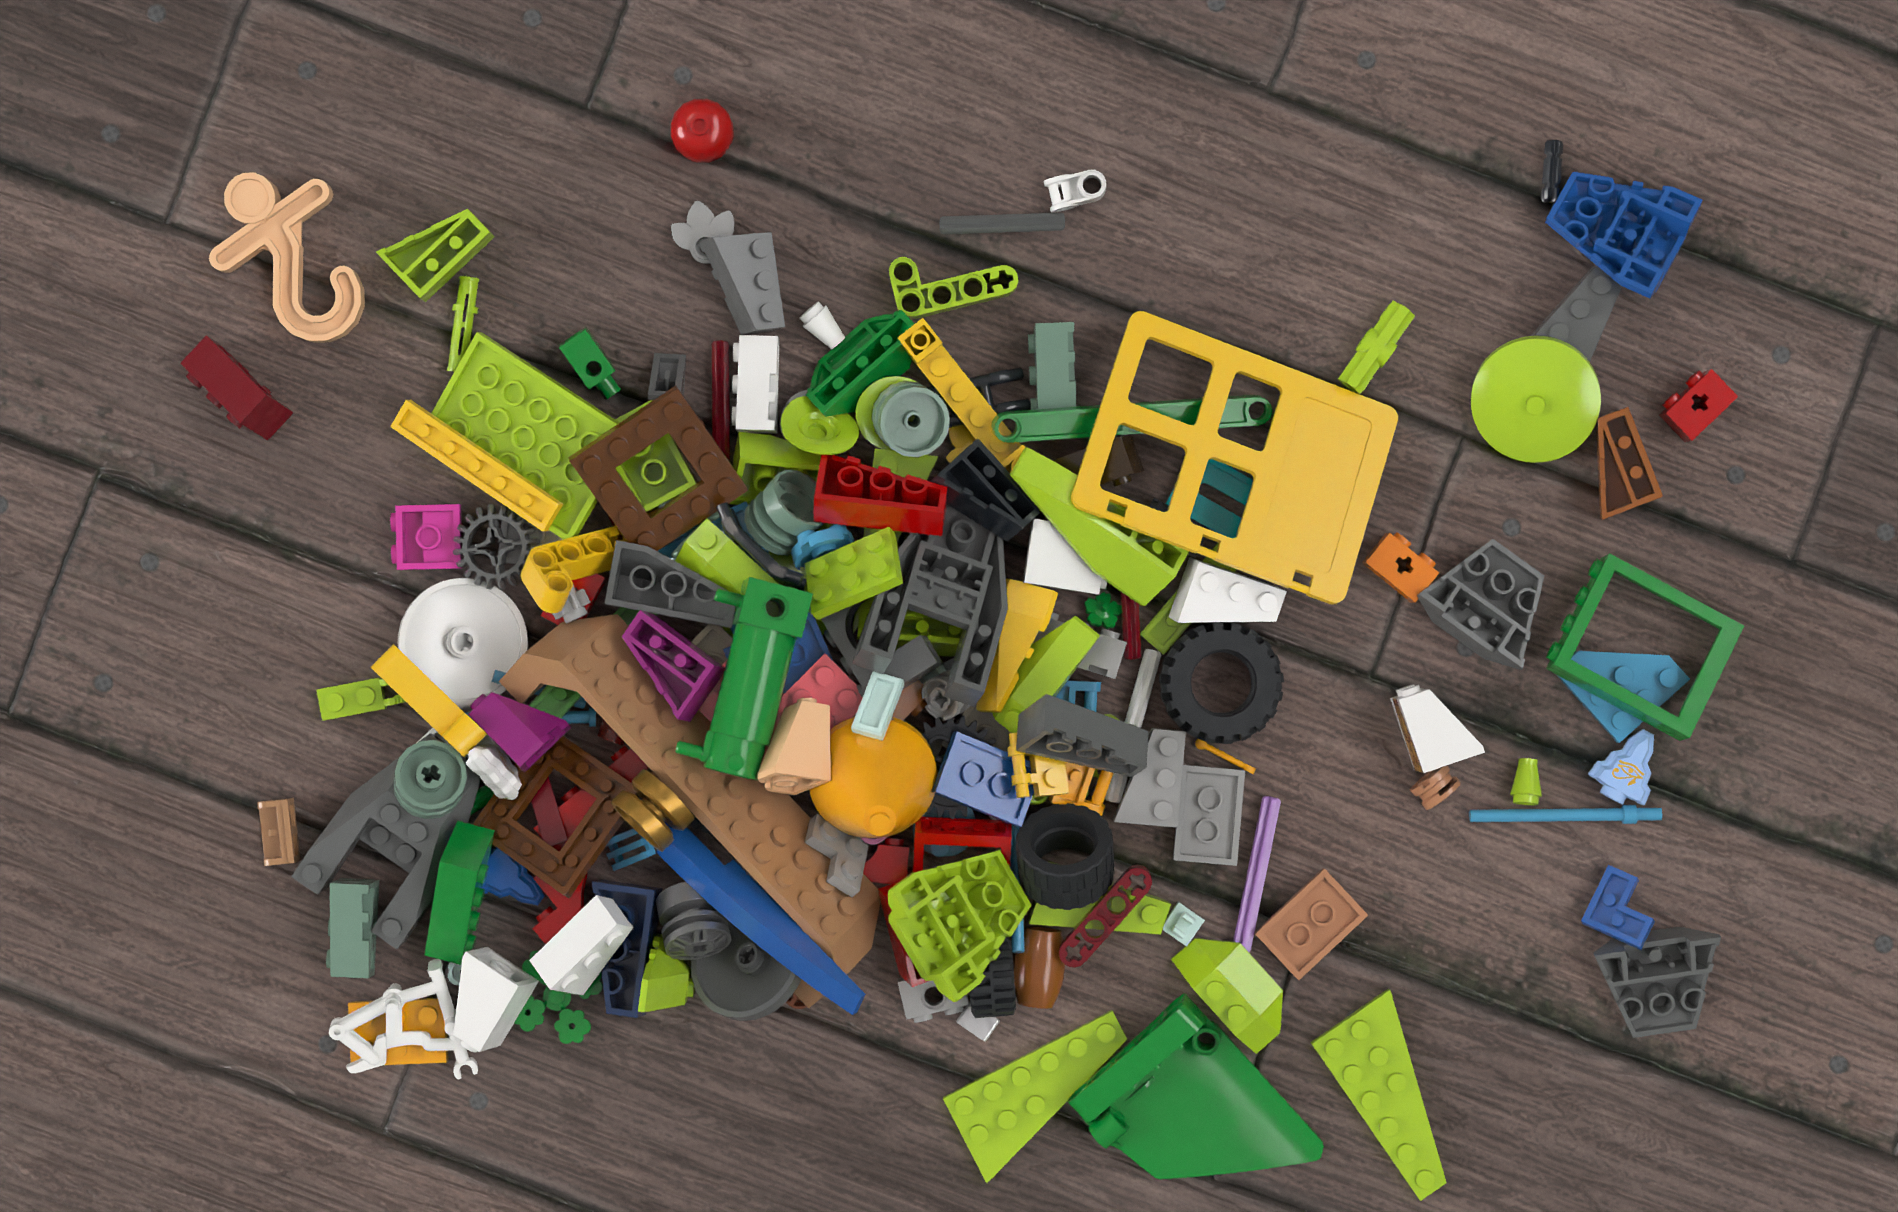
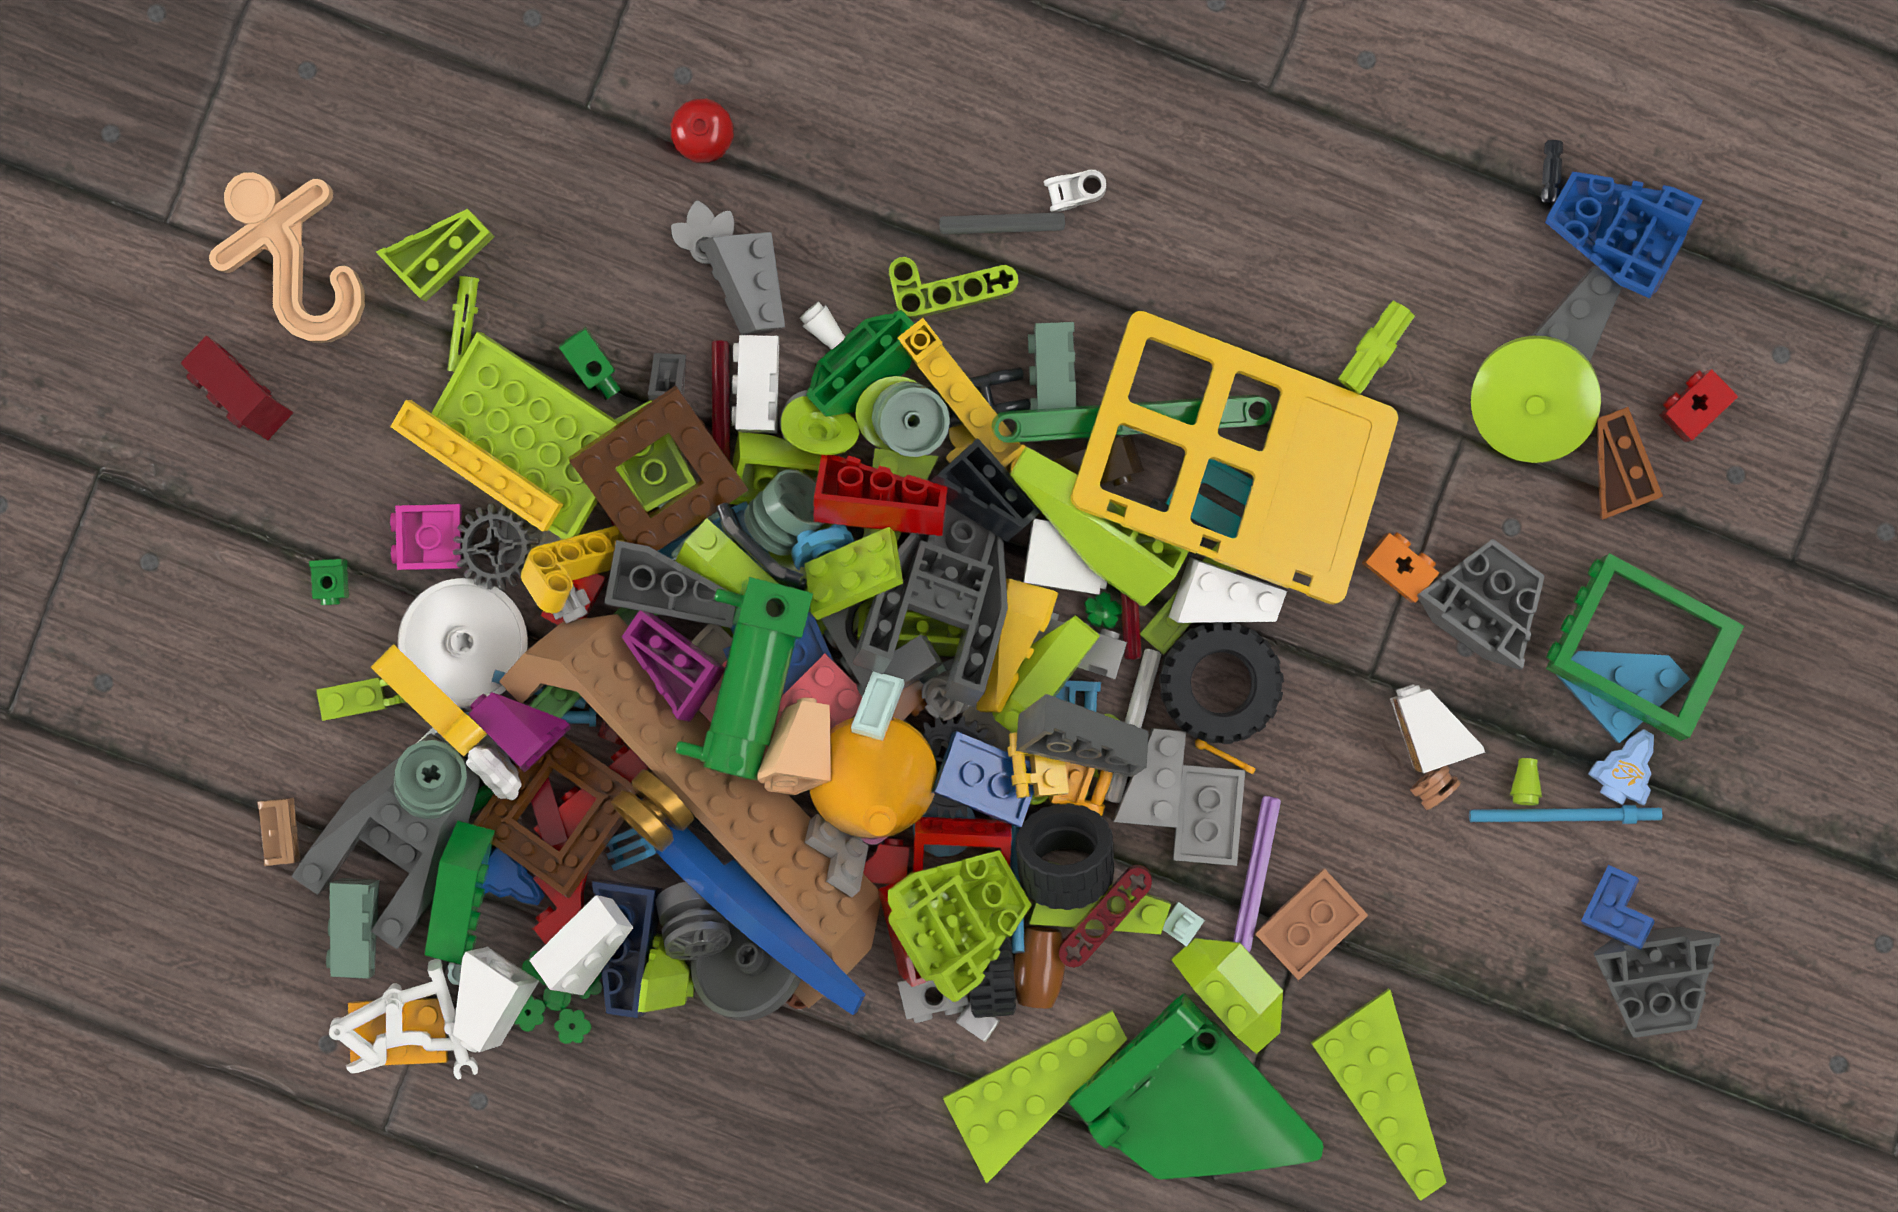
none -> green brick [309,559,349,605]

